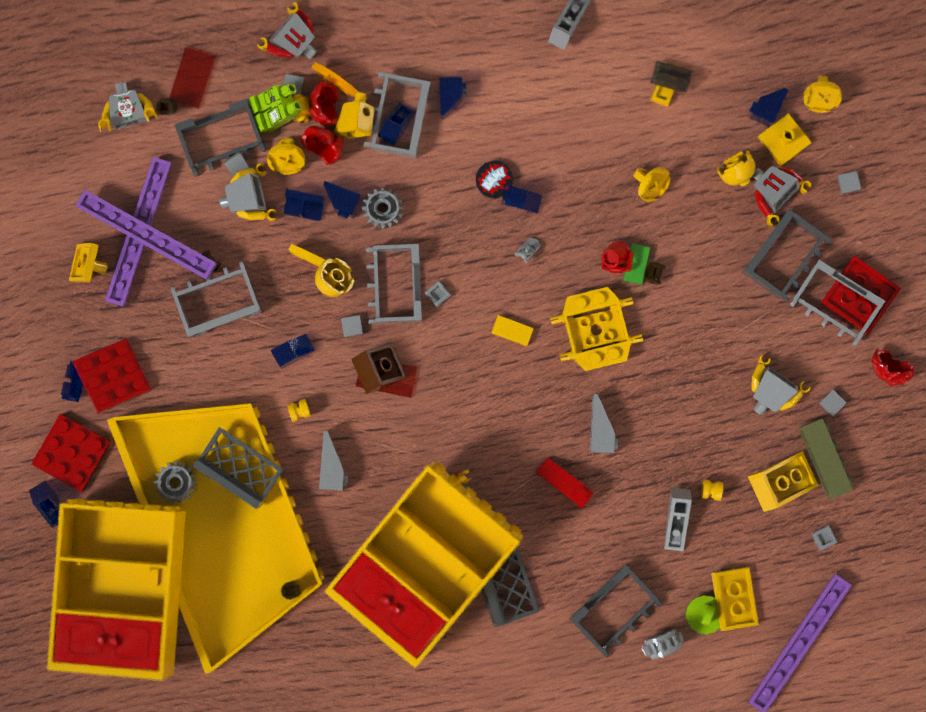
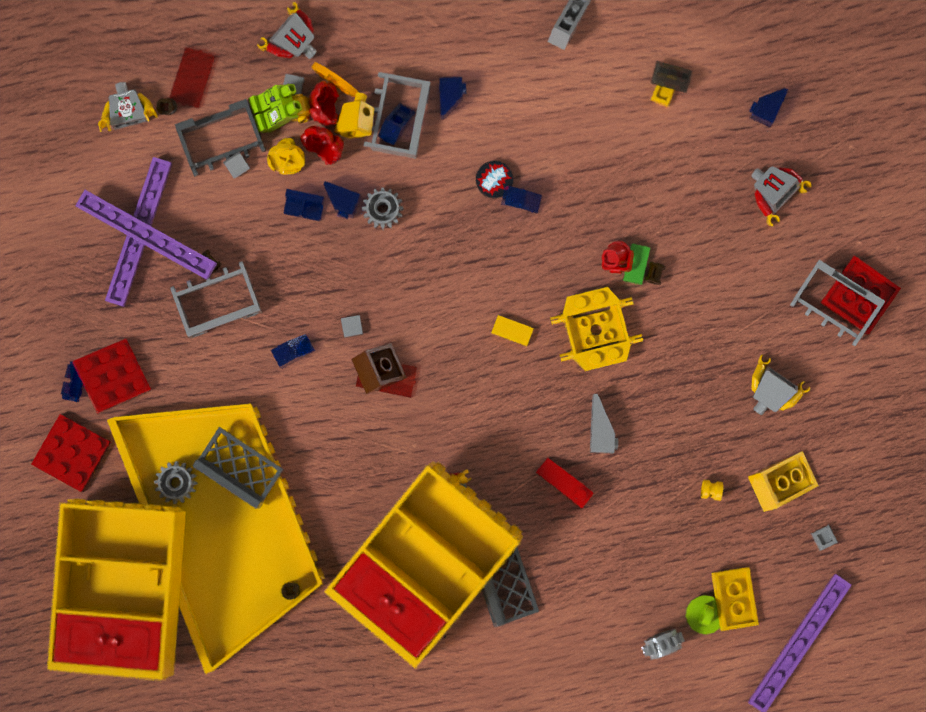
clear blue slope [29,480,61,528] -> none
yellow tile [69,243,107,283] -> none
light grey torso [219,163,277,221] -> none
yellow wheel [287,398,311,422] -> none
yellow tile [289,244,325,267] -> none
yellow cylinder [315,258,354,297] -> none
light grey slope [319,431,348,491] -> none
light grey hinge [366,244,422,324] -> none
light grey tile [424,281,451,308] -> none
light grey piece [515,237,541,264] -> none
dark grey hinge [569,565,662,658] -> none
yellow tile [633,167,671,203] -> none
light grey slope [664,487,692,551] -> none
yellow cylinder [716,150,756,186] -> none
dark grey hinge [742,209,832,302] -> none
yellow tile [758,113,812,167] -> none
olive brick [798,418,853,499] -> none
yellow tile [804,75,842,113] -> none
light grey tile [819,390,846,417] -> none
light grey tile [837,171,861,194] -> none
red hair [871,349,915,387] -> none

